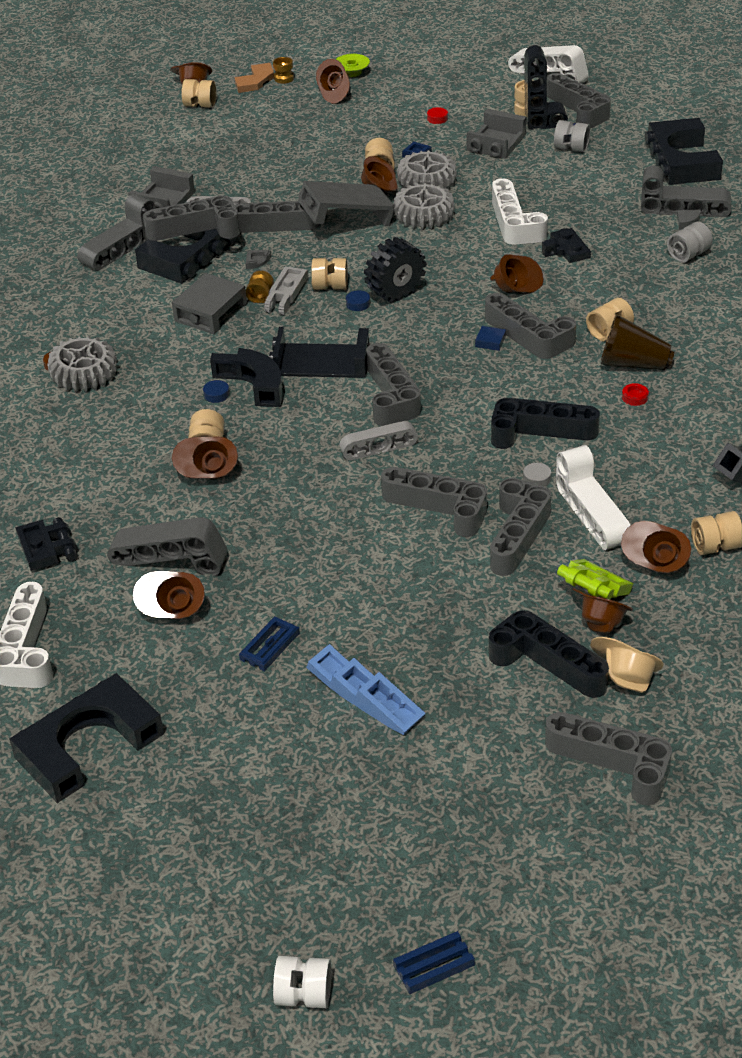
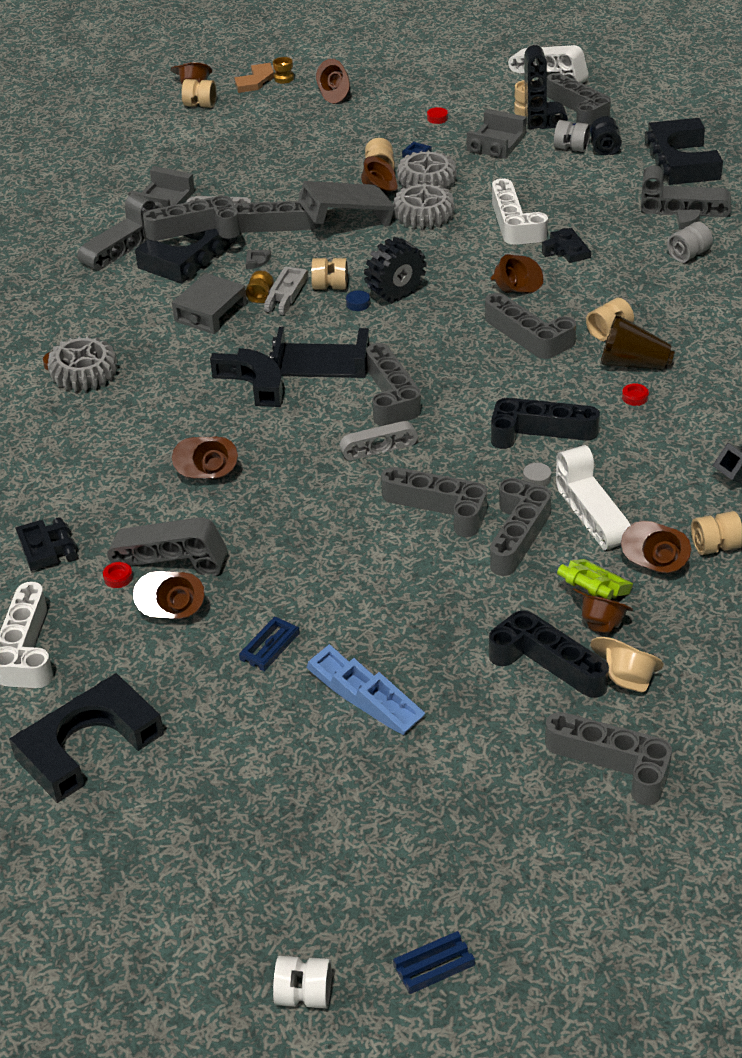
tan wheel [188,409,225,438] -> none
dark blue tile [203,380,230,403] -> none
lime piece [336,54,370,77] -> none
dark blue tile [475,326,506,351] -> none
none -> red tile [103,562,133,588]
none -> black wheel [590,116,622,155]

